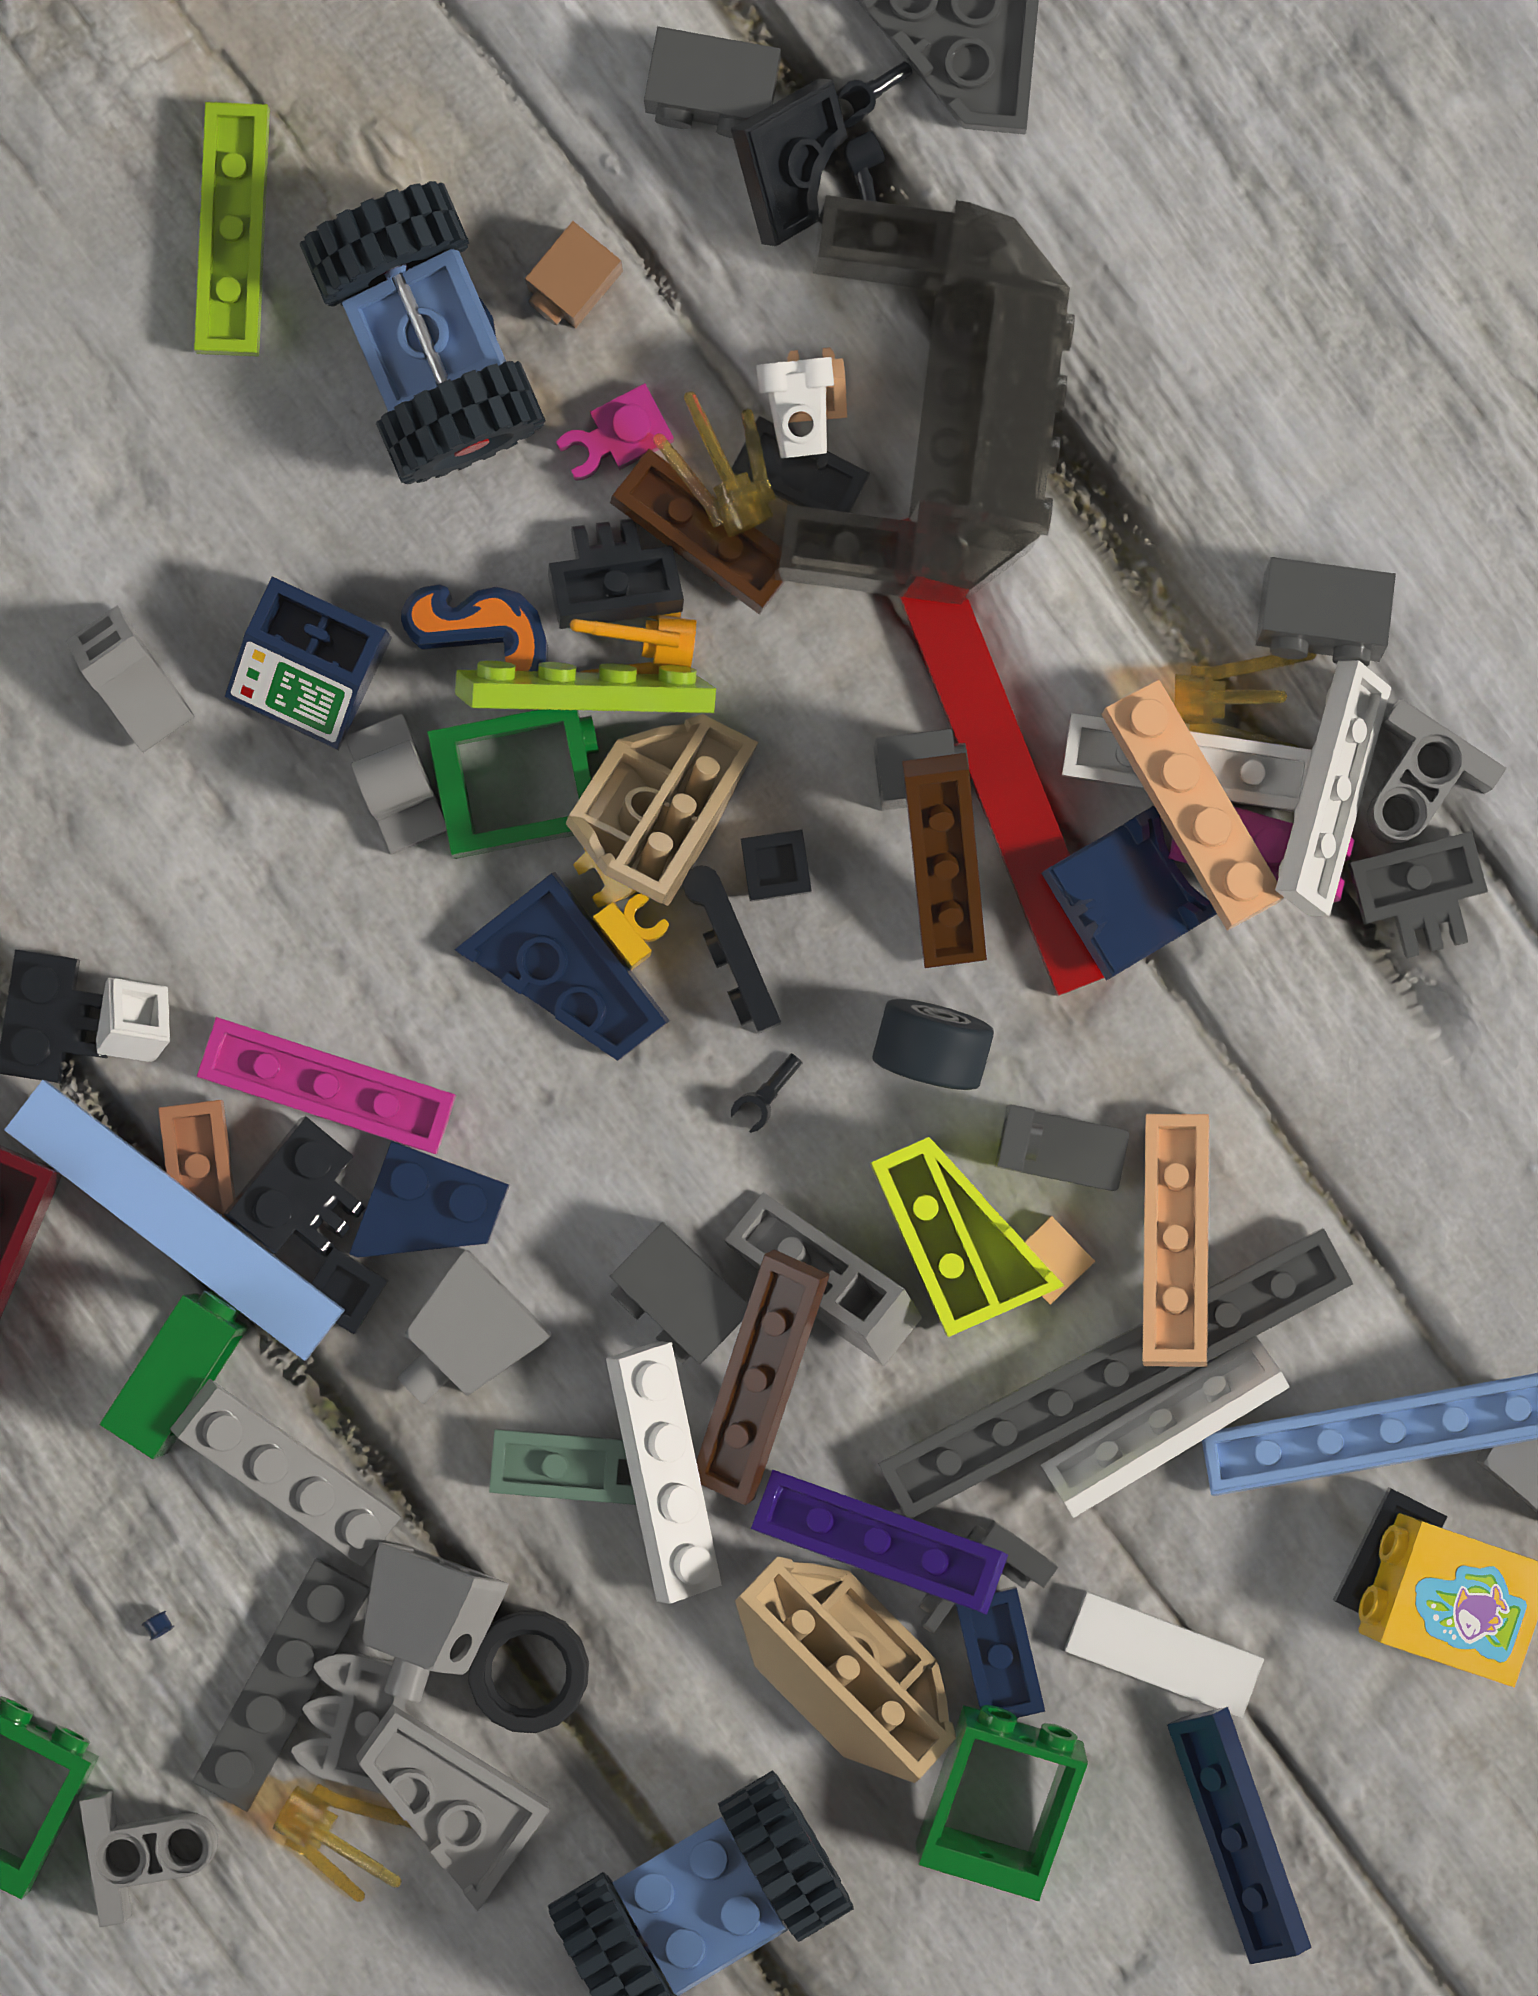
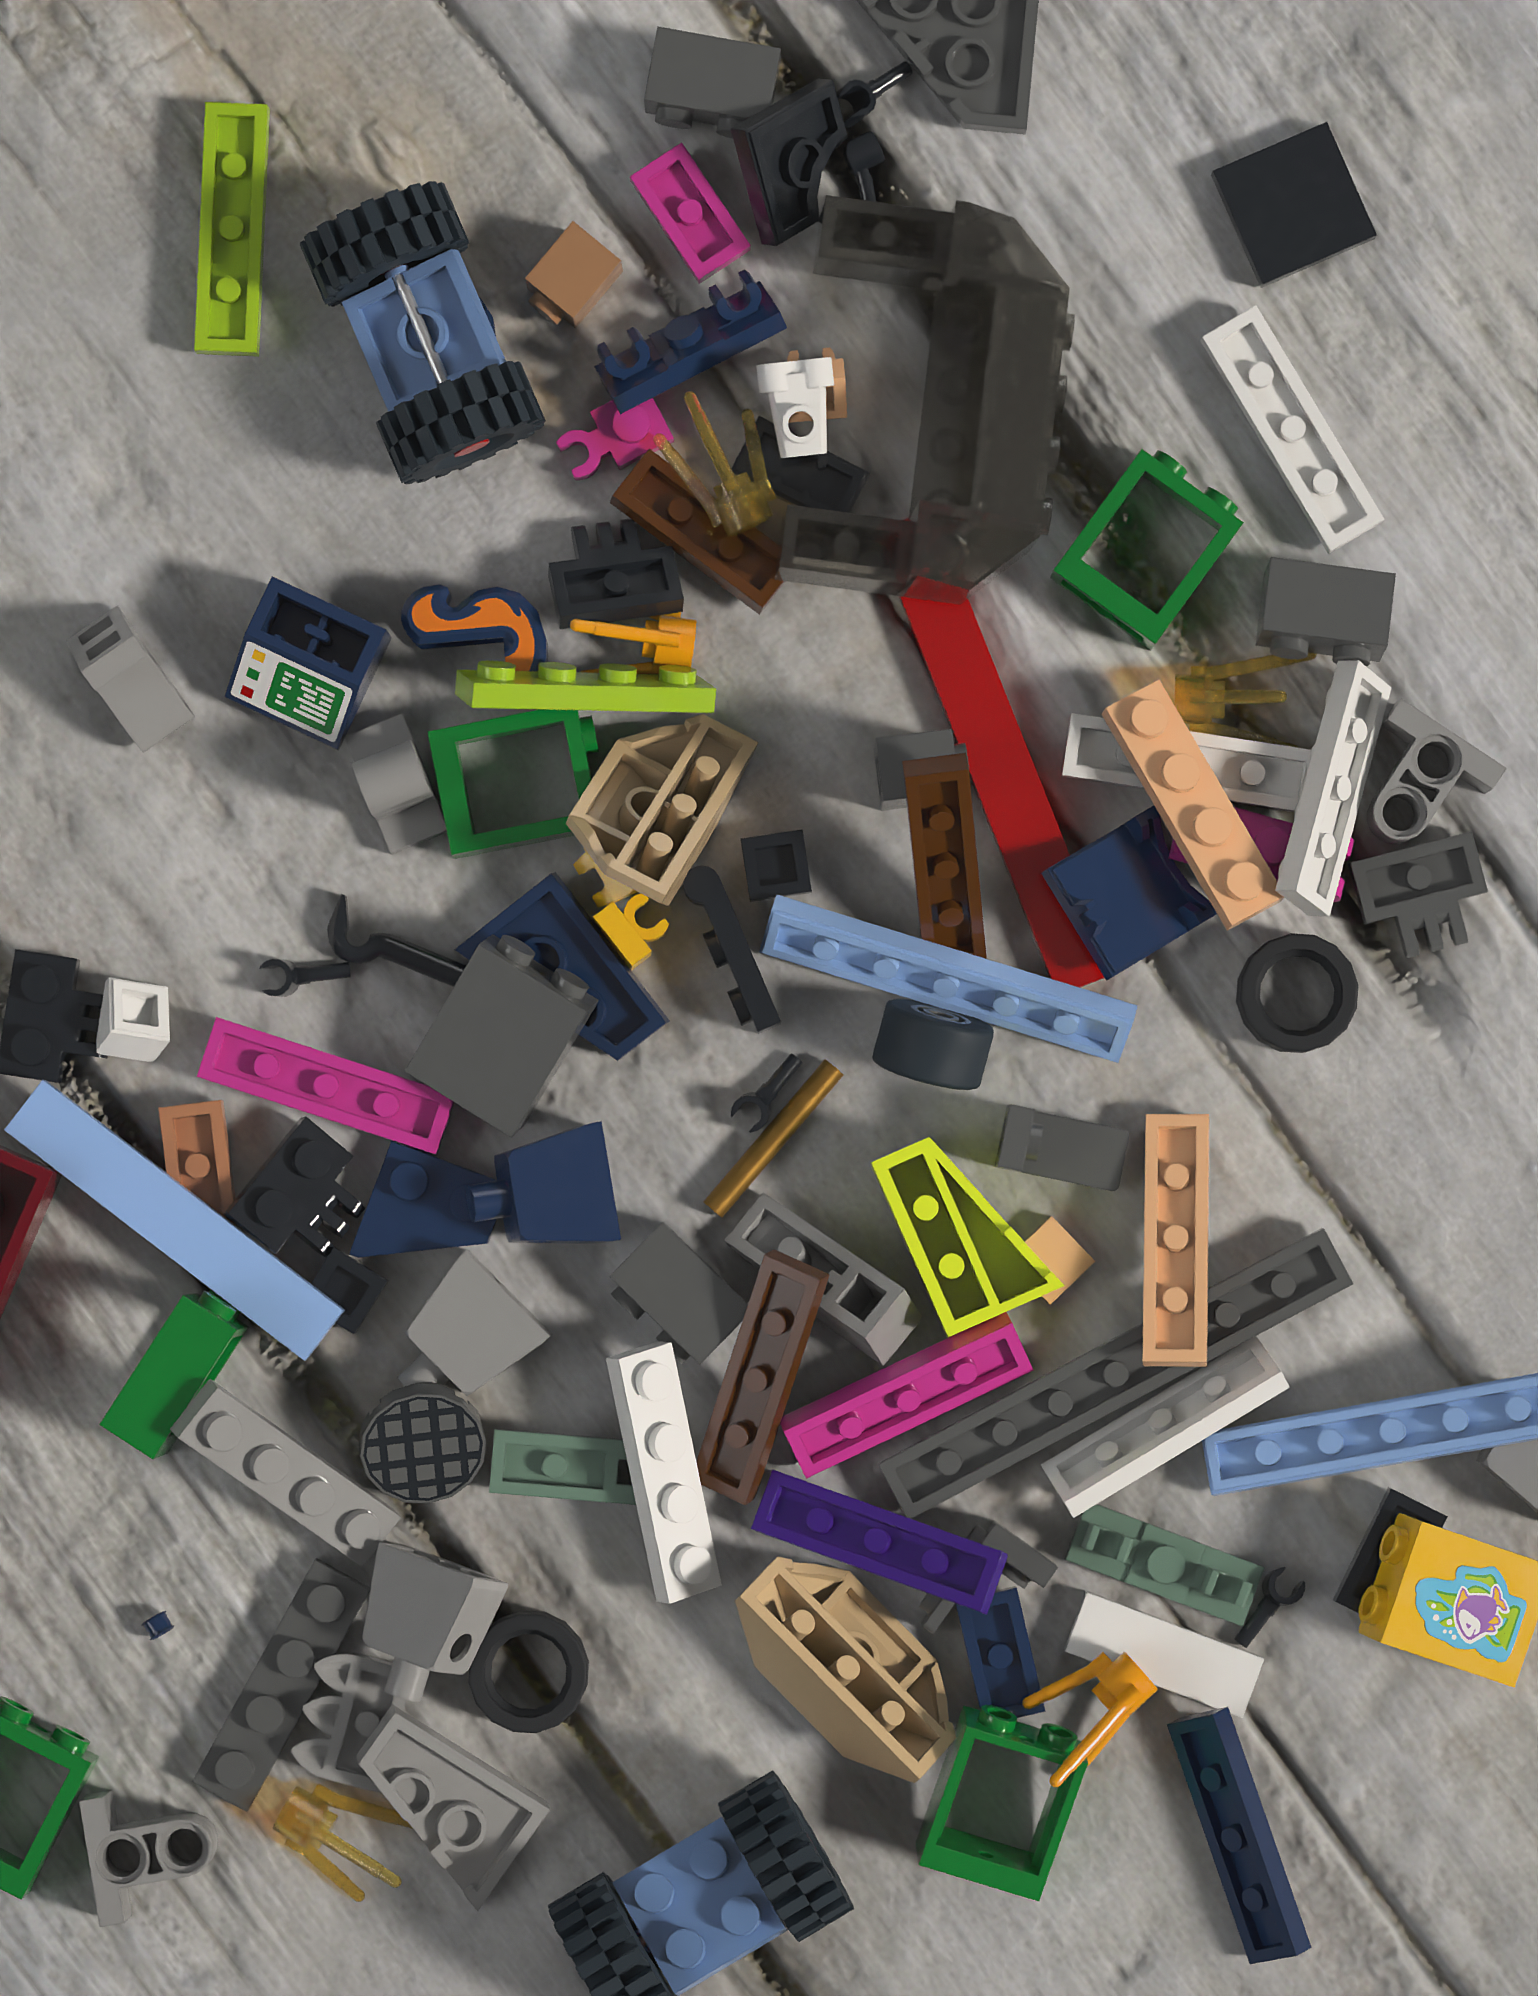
none -> black hand [259,959,351,997]
none -> black piece [327,894,466,987]
none -> tile [359,1383,486,1504]
none -> dark grey brick [405,934,599,1138]
none -> dark blue torso [465,1121,621,1244]
none -> dark blue plate [594,269,787,414]
none -> dark pink plate [630,142,751,284]
none -> pearl gold bar [703,1059,844,1218]
none -> light blue tile [759,894,1138,1063]
none -> dark pink plate [780,1312,1034,1479]
none -> light orange plant [1022,1652,1158,1787]
none -> green window [1050,449,1244,651]
none -> sand green plate [1064,1504,1265,1627]
none -> white plate [1200,305,1385,554]
none -> black tile [1211,122,1377,288]
none -> black hand [1234,1567,1305,1648]
none -> black tyre [1236,933,1359,1053]

